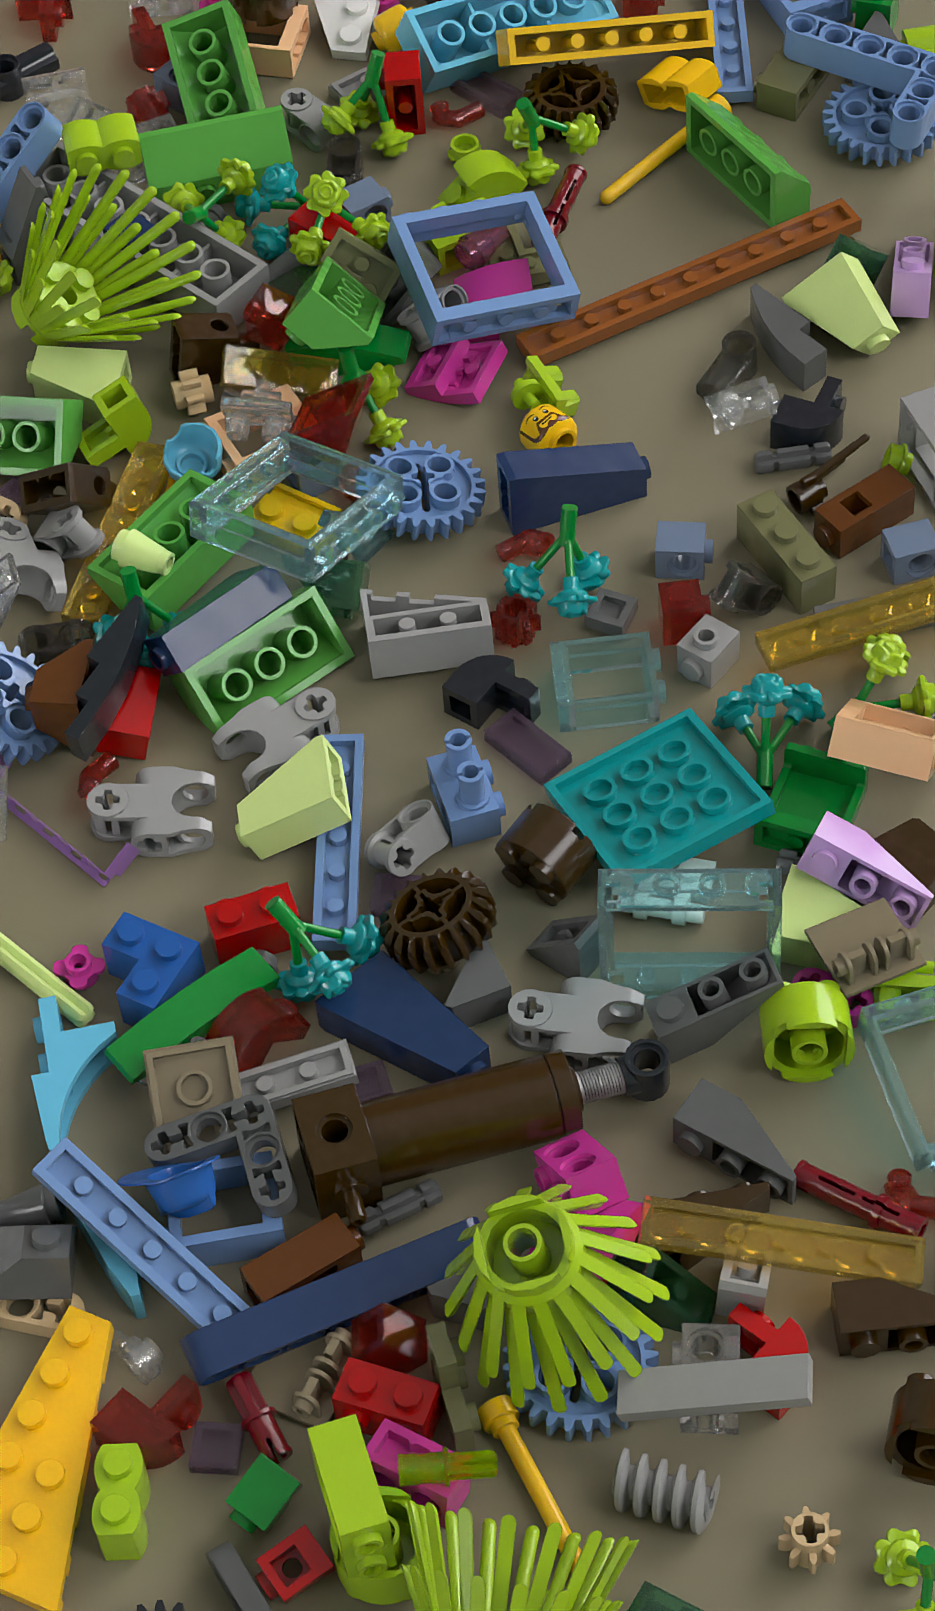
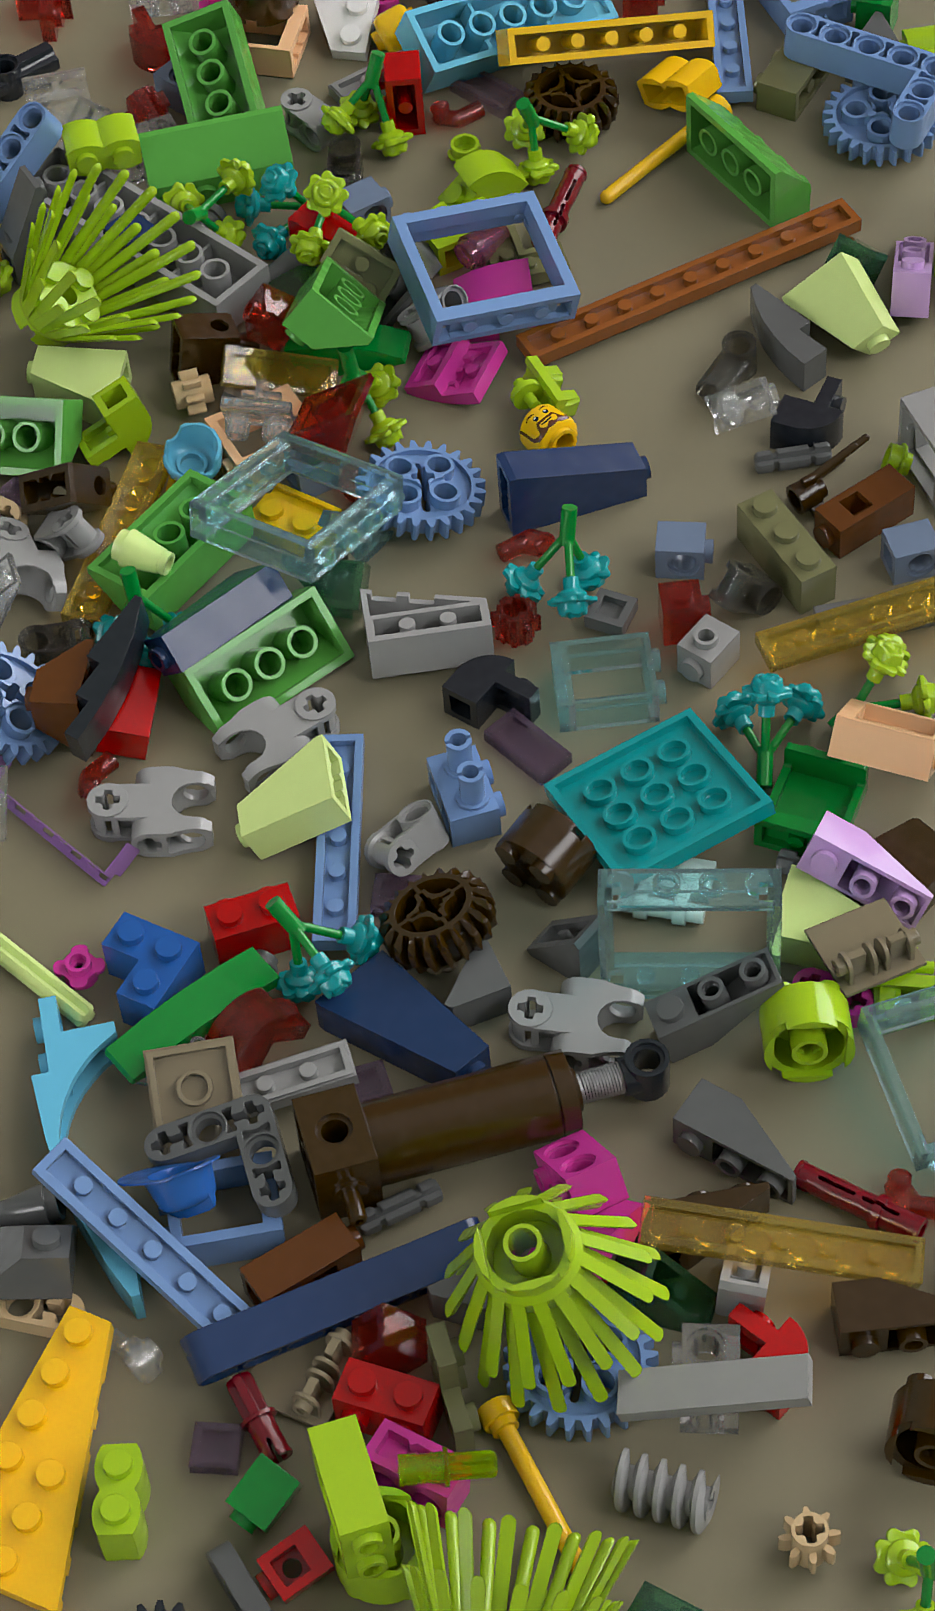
clear red brick [89,1374,203,1470] -> none

